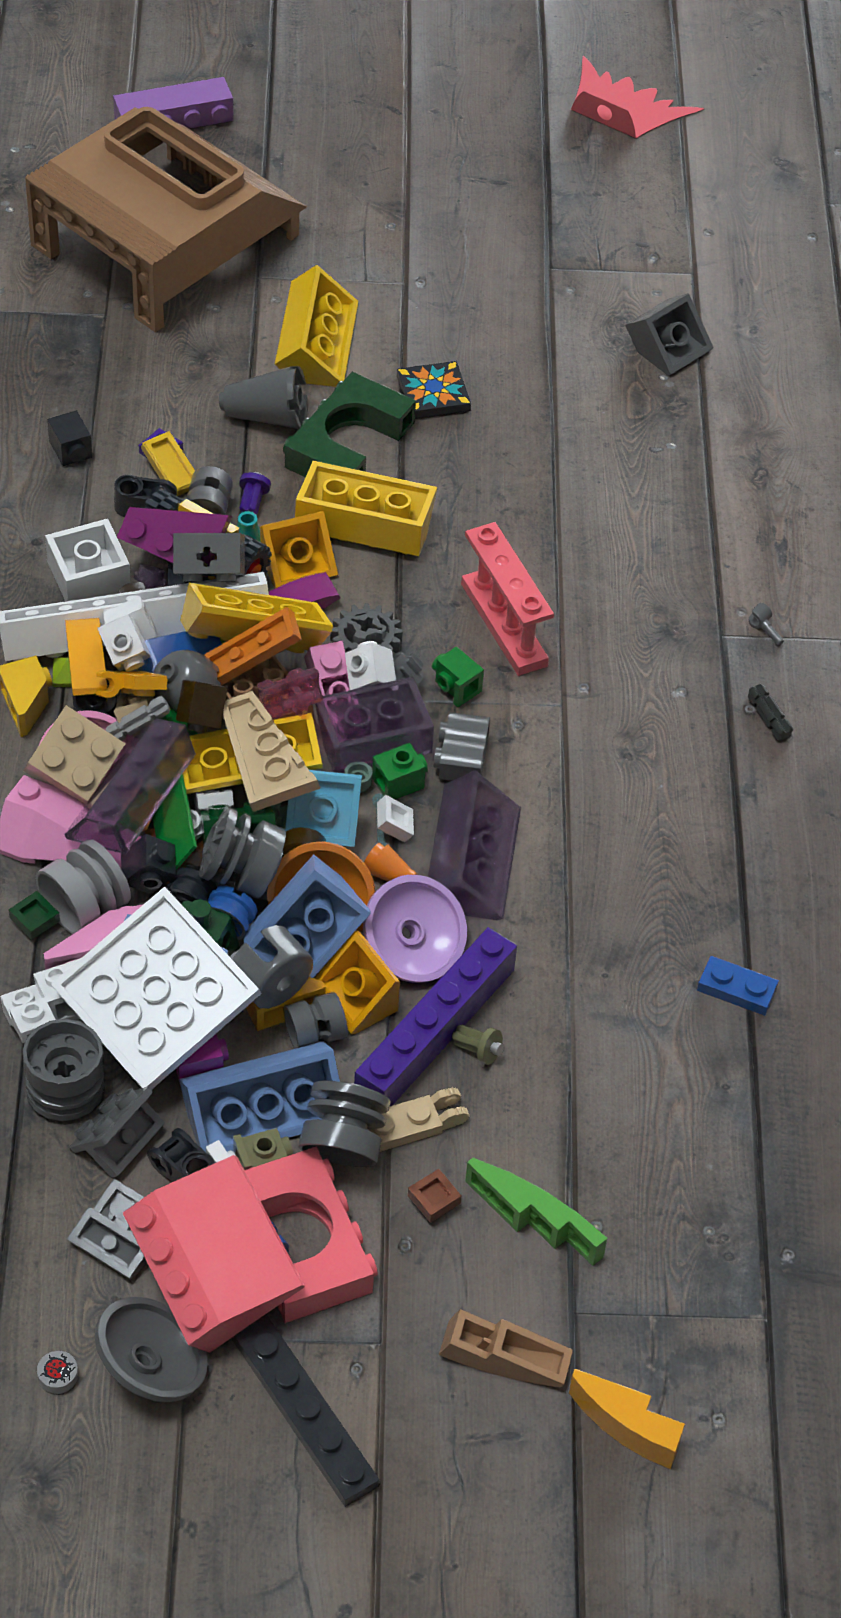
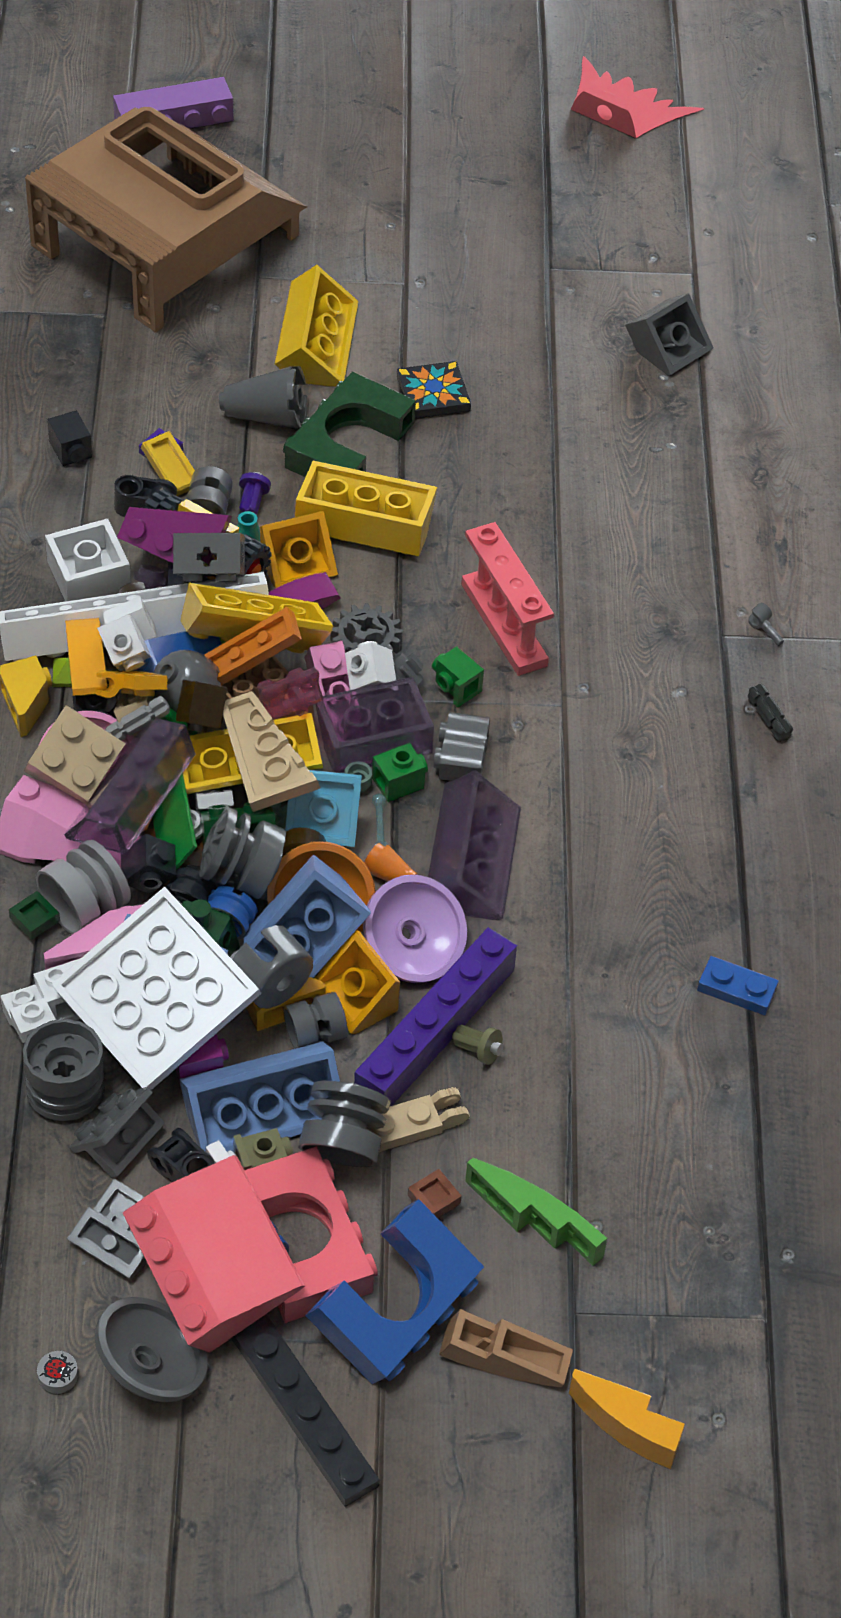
white plate [377,795,414,842] -> none
none -> blue arch [305,1199,484,1384]

